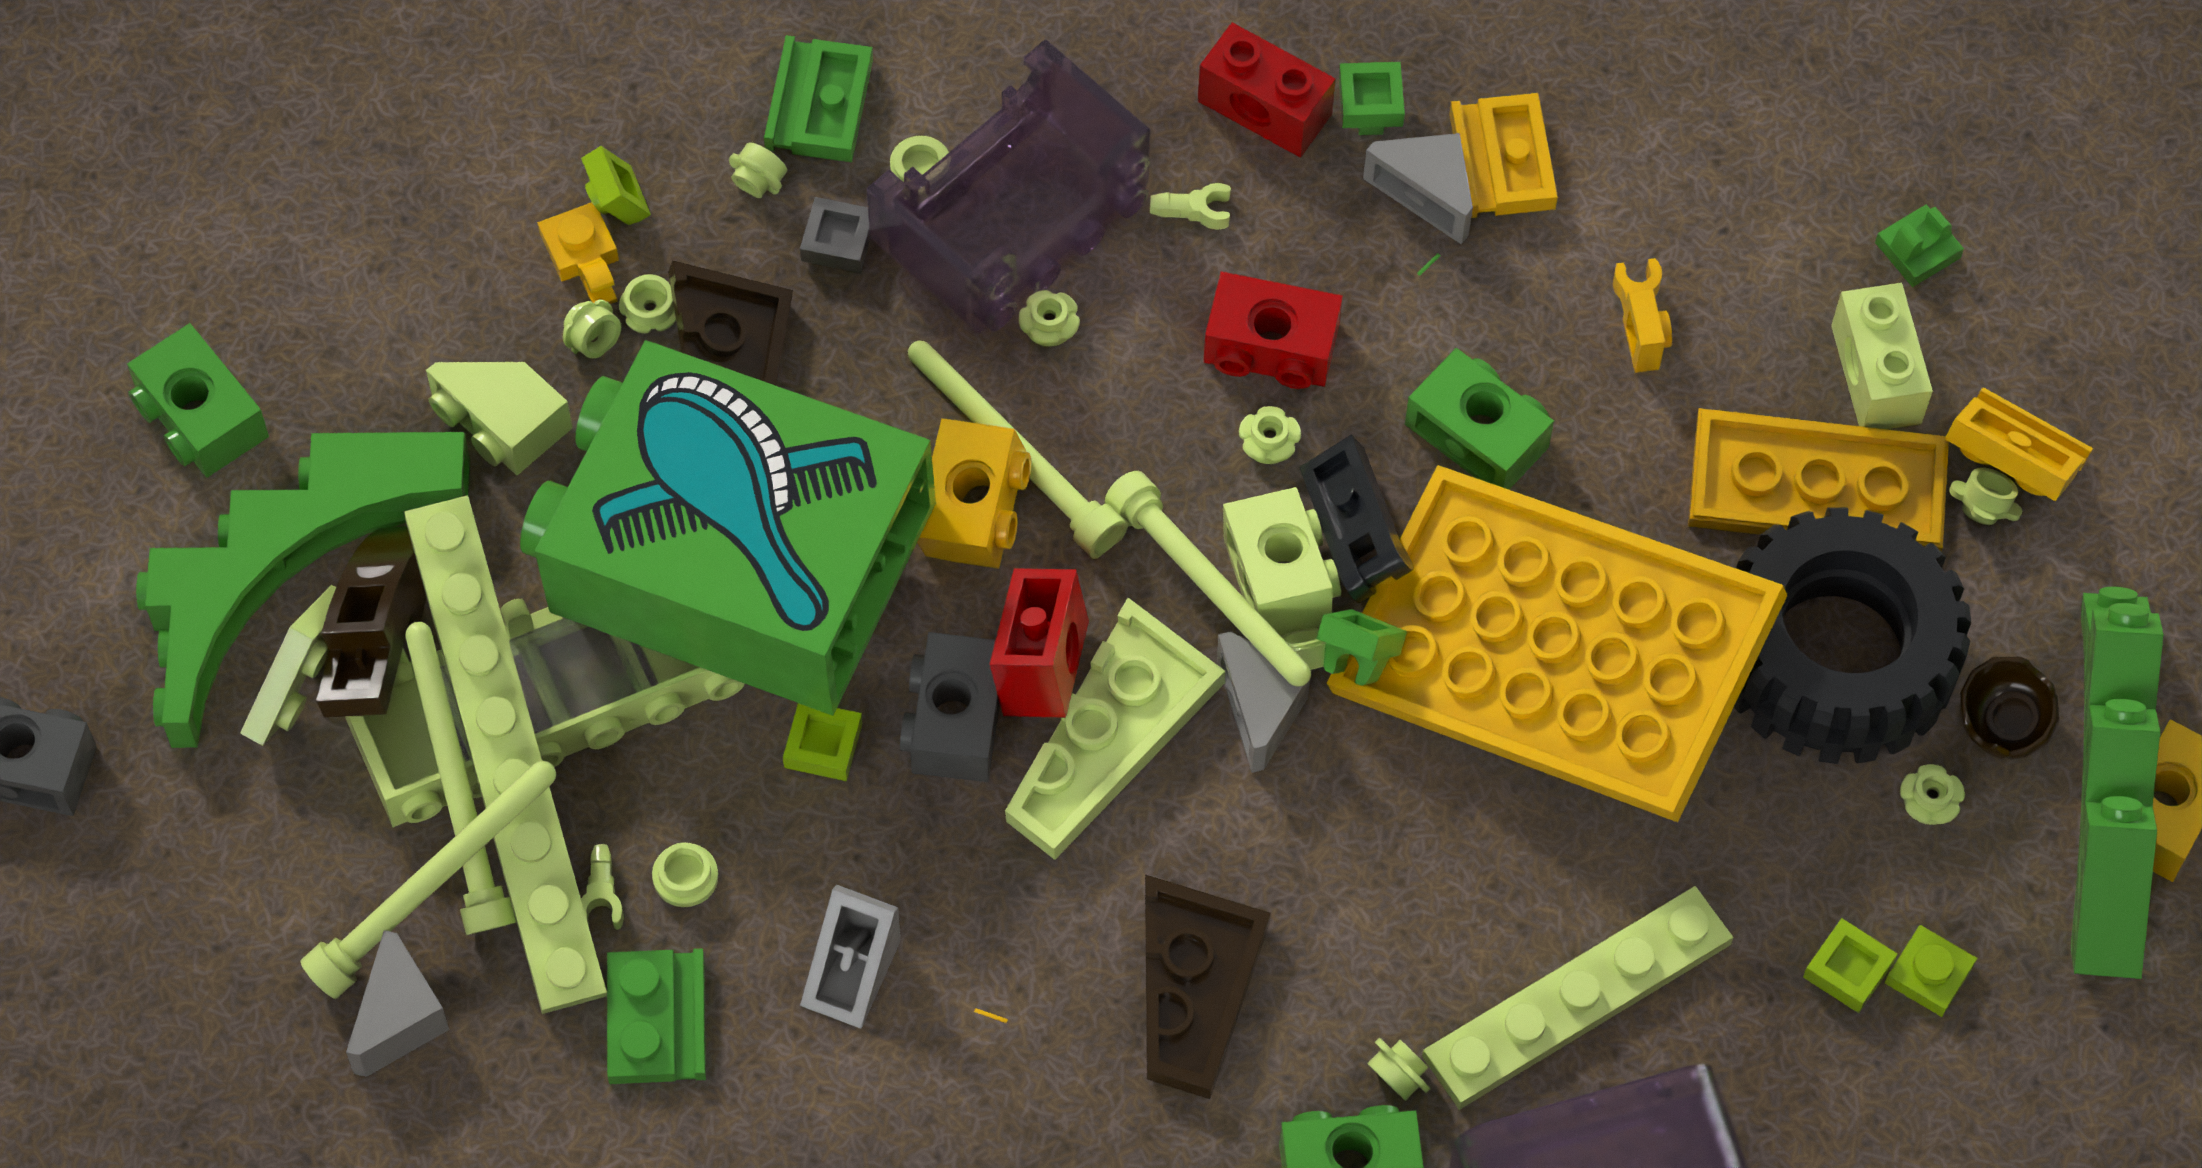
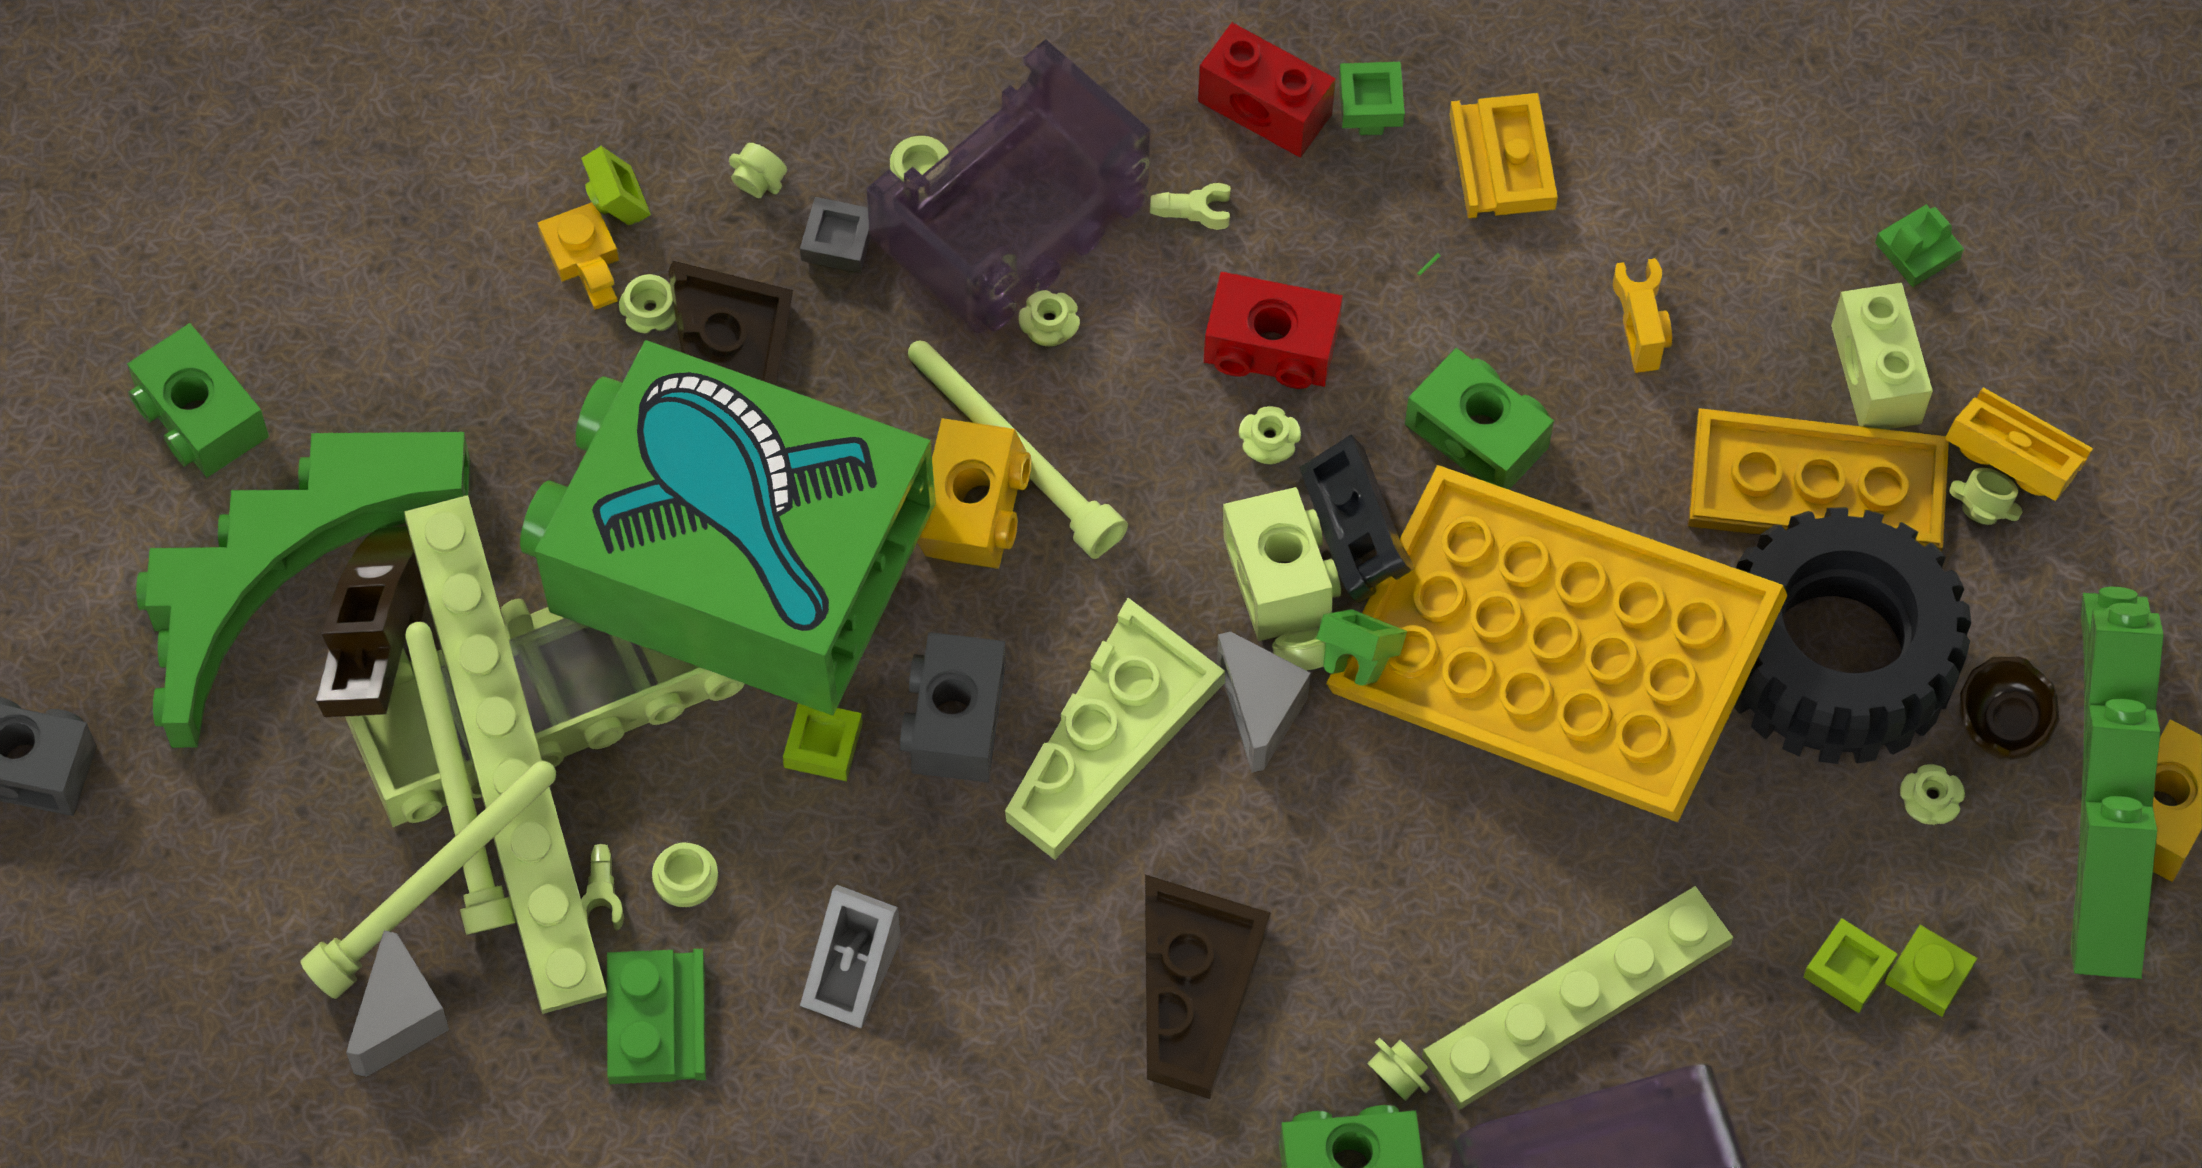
yellowish green plate [240,585,336,746] -> none
yellowish green slope [426,362,572,475] -> none
yellowish green plate [563,299,621,359] -> none
bright green plate [764,35,873,162] -> none
yellow piece [974,1008,1008,1023] -> none
red brick [989,568,1089,718] -> none
yellowish green piece [1105,471,1311,687] -> none
light grey slope [1363,133,1473,244] -> none

